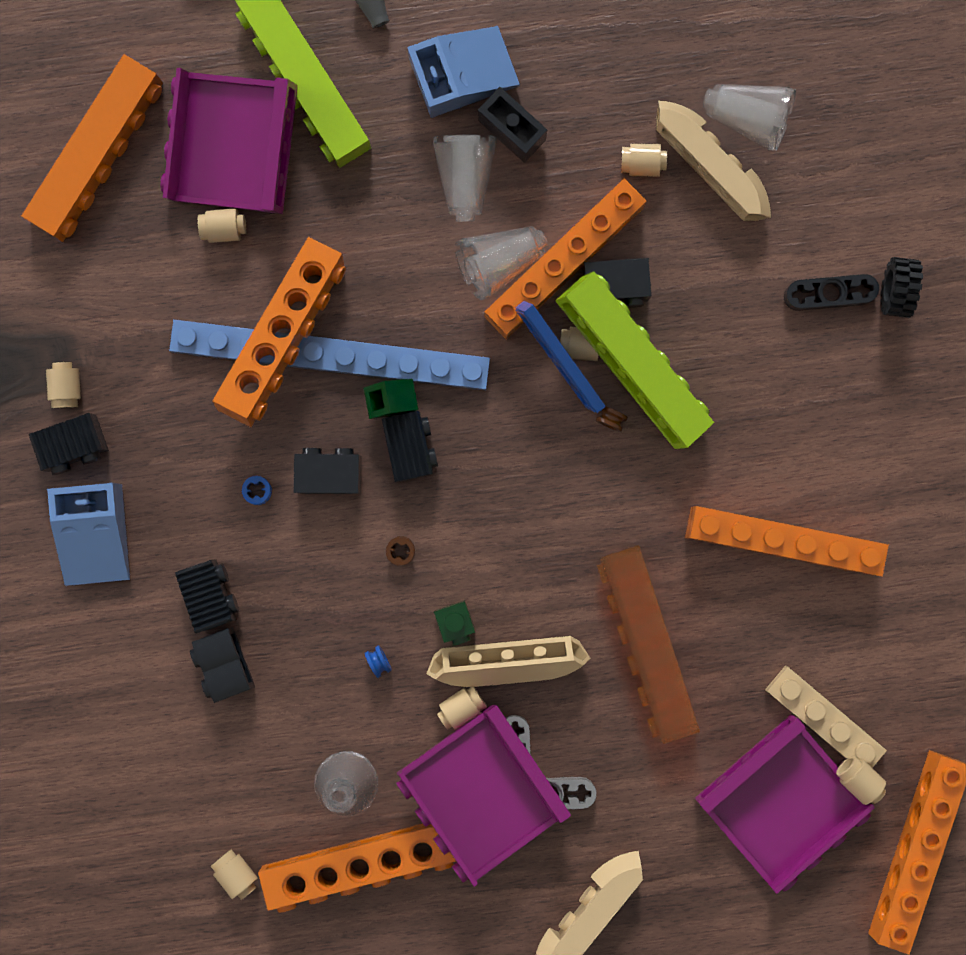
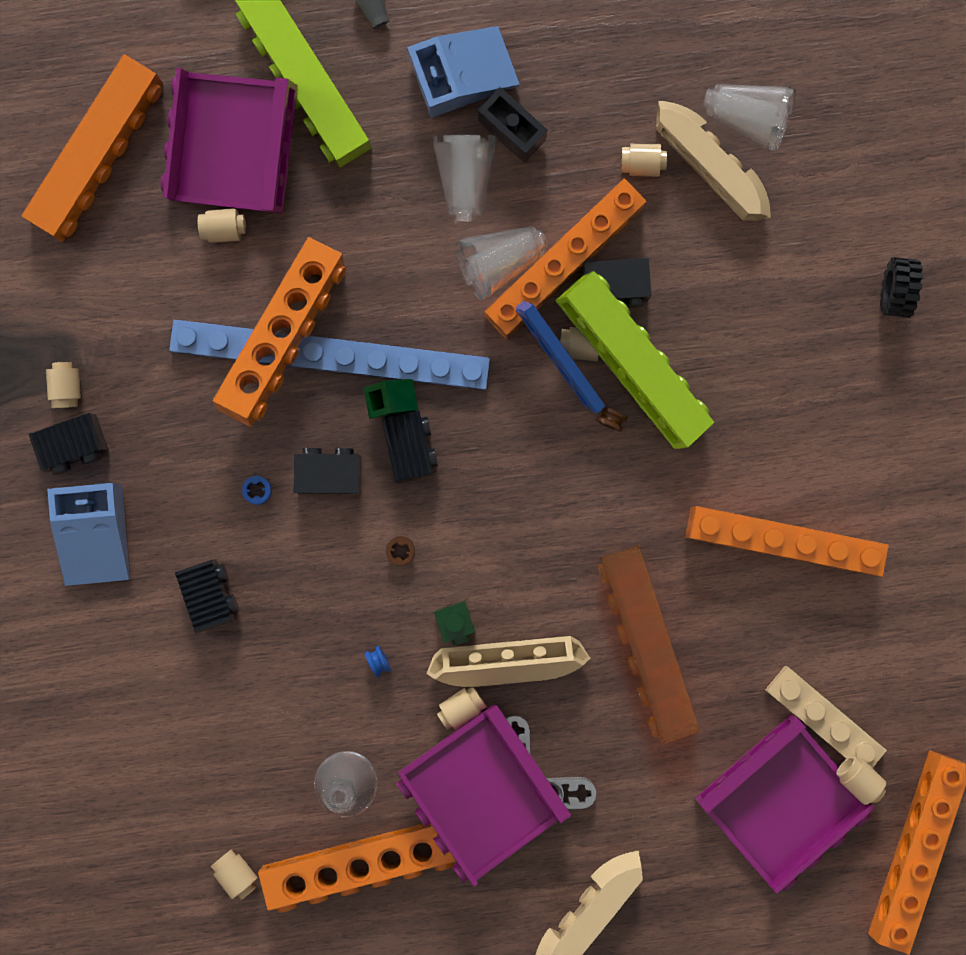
black brick [190,627,255,703] -> none
black beam [784,274,879,311] -> none

